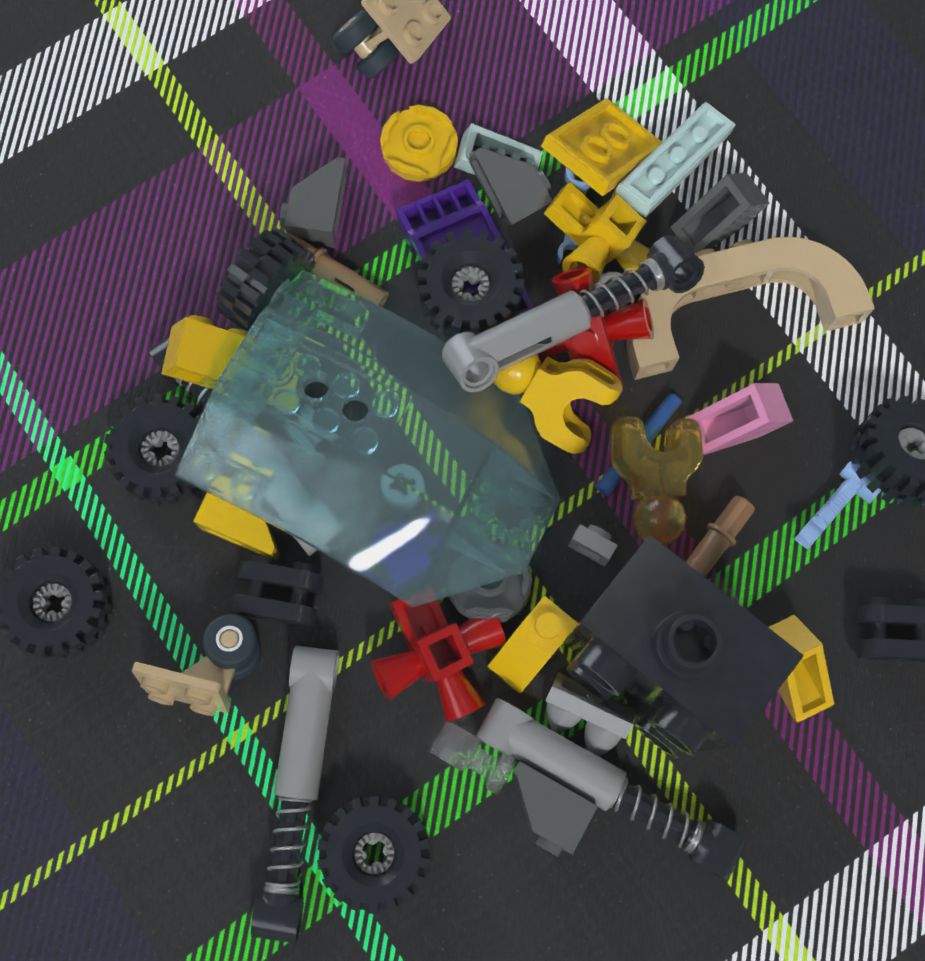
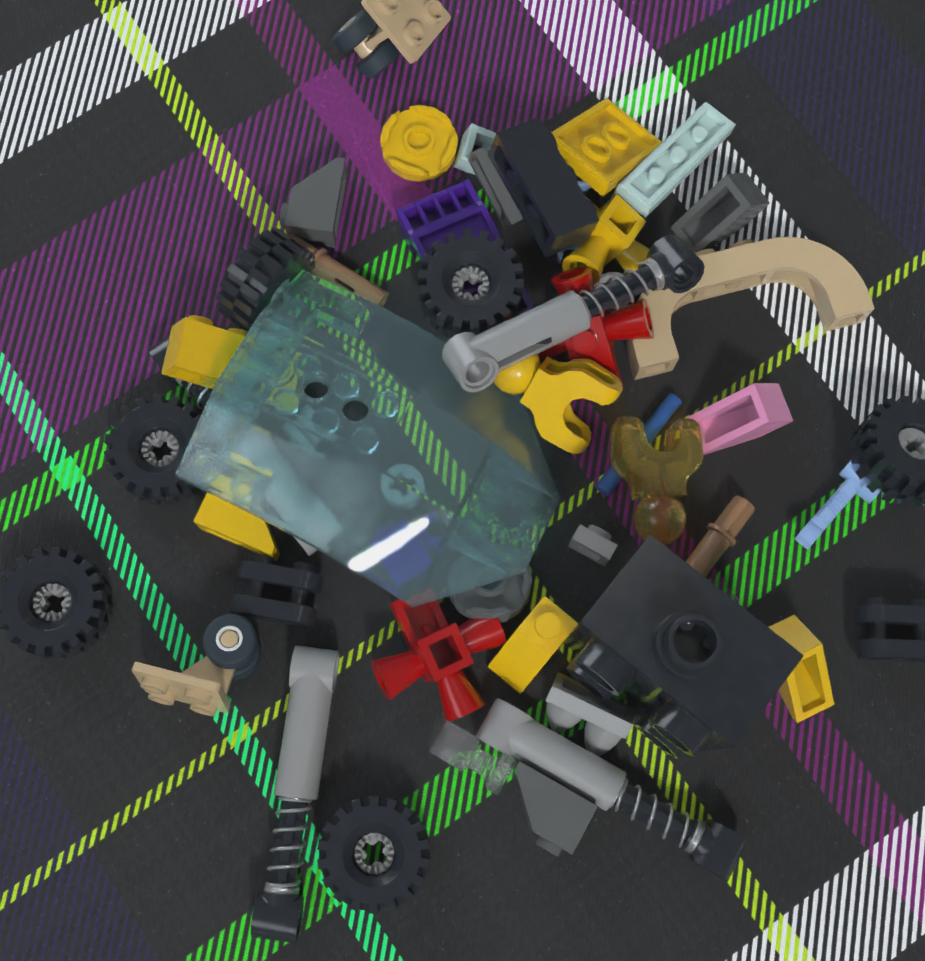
none -> black brick [488,117,599,257]

